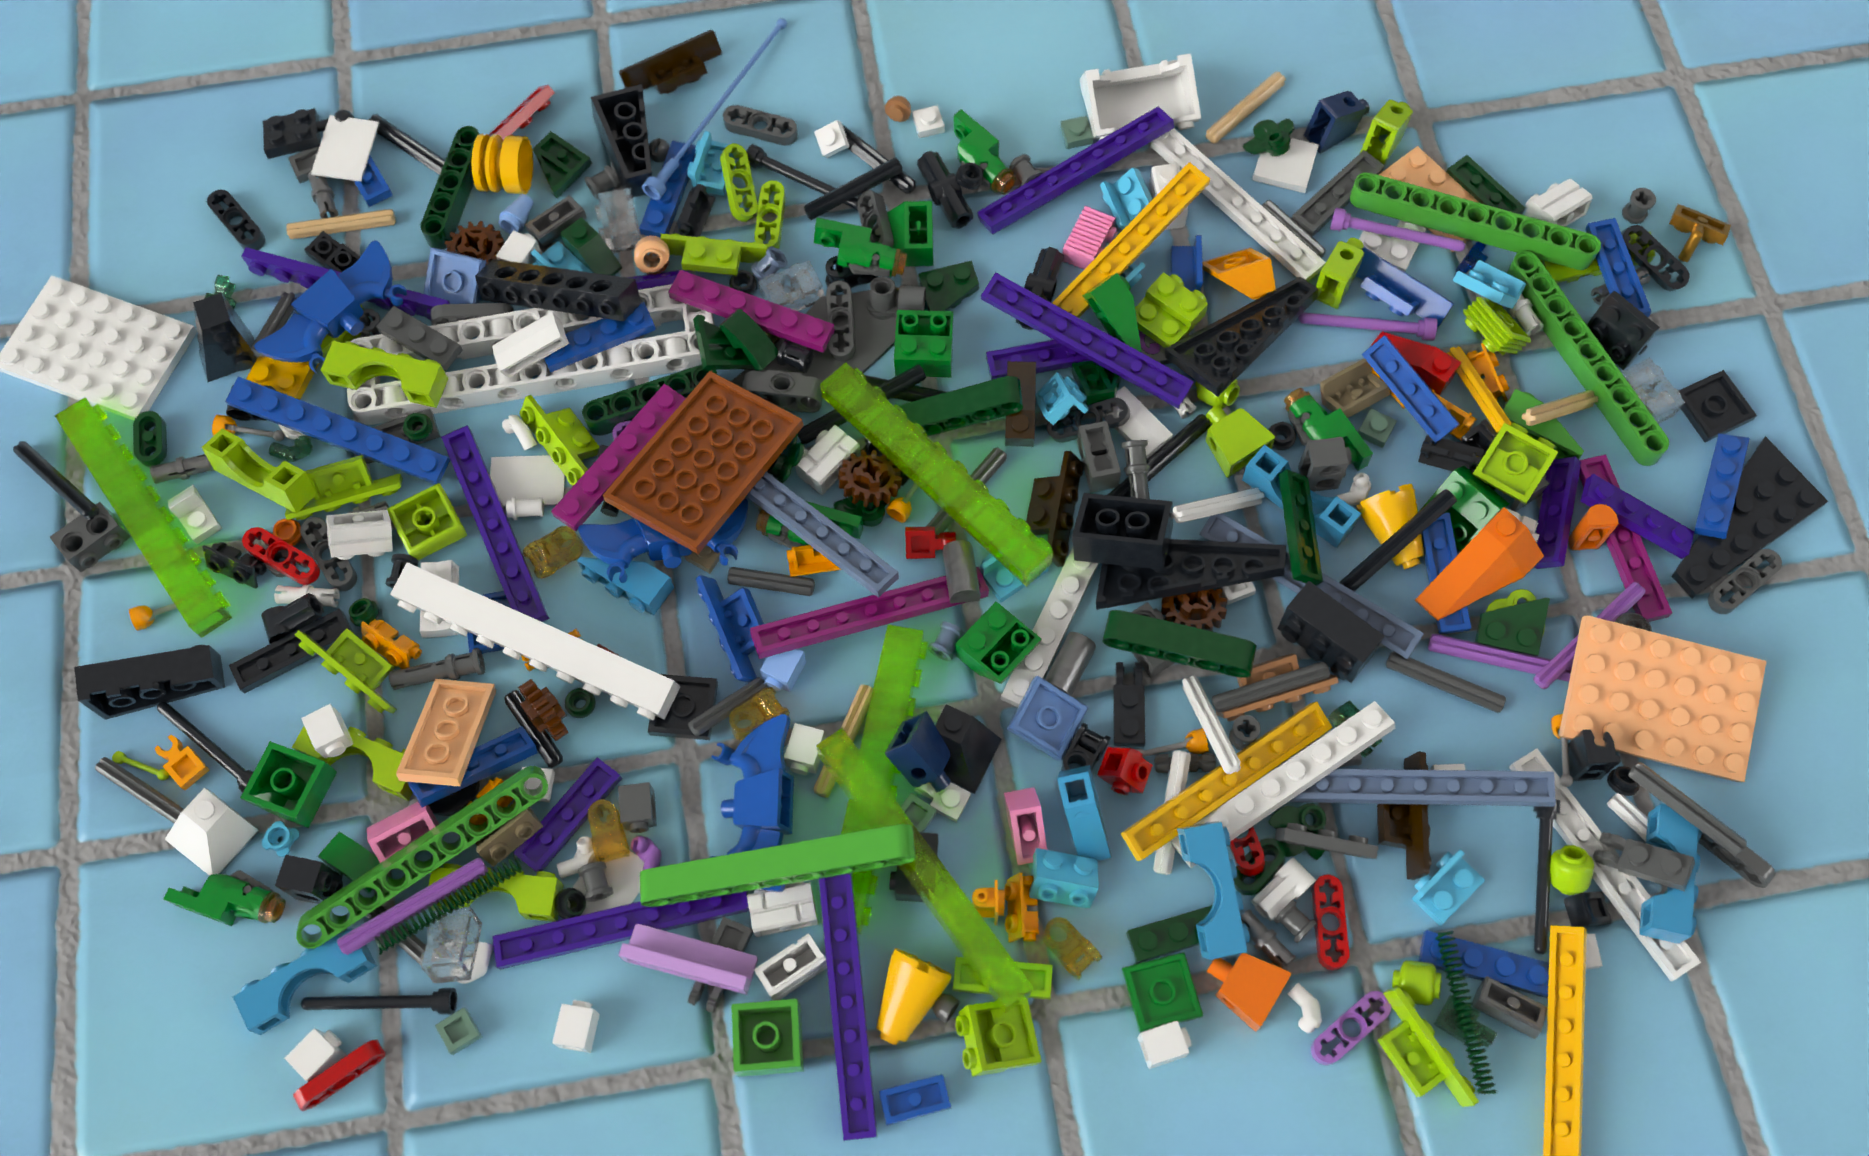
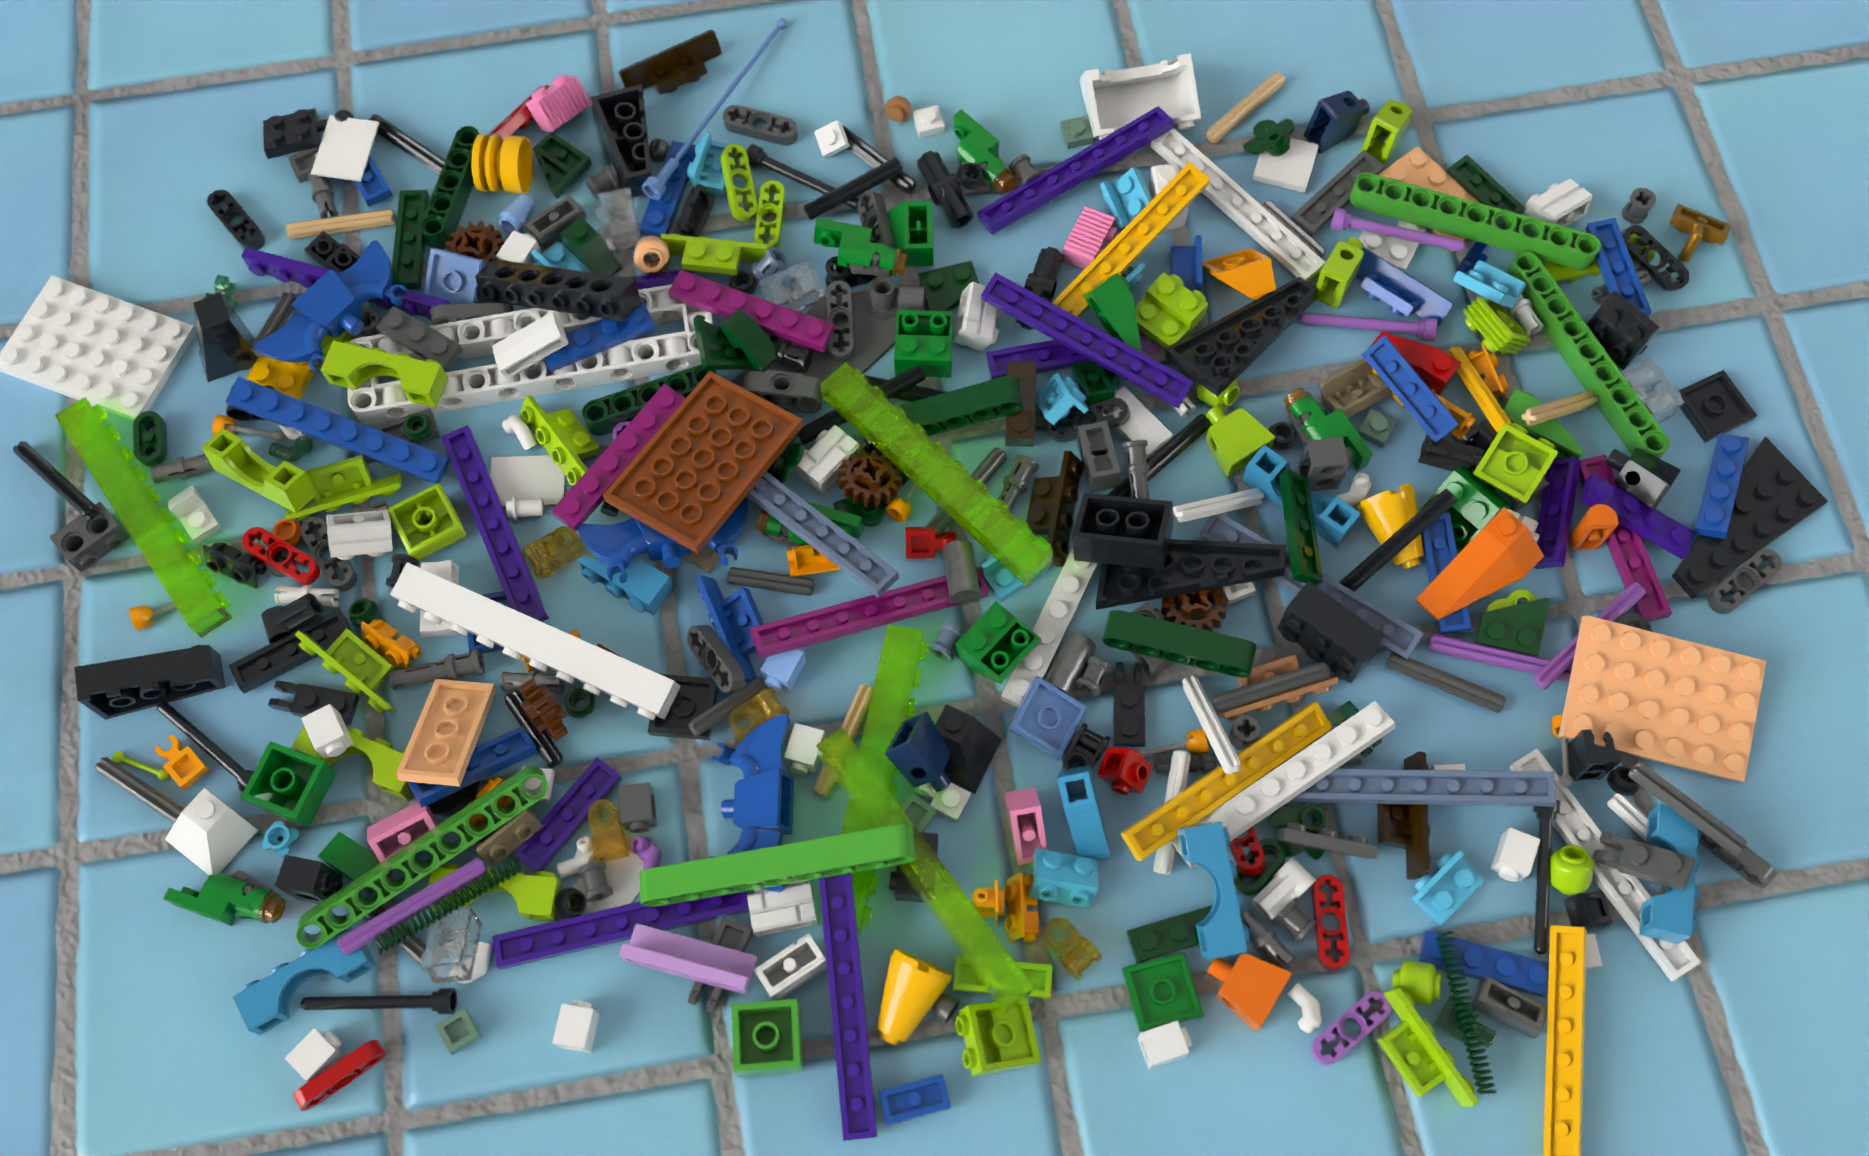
none -> black hinge [268,681,360,725]
none -> dark green plate [392,190,429,289]
none -> flat silver pin [500,671,565,694]
none -> bright pink brick [526,73,592,132]
none -> dark grey beam [687,625,745,693]
none -> white brick [953,282,1002,351]
none -> dark grey pin [981,454,1039,540]
none -> dark grey bush [1076,656,1113,697]
none -> white brick [1490,827,1541,882]
none -> black torso [1604,448,1681,510]

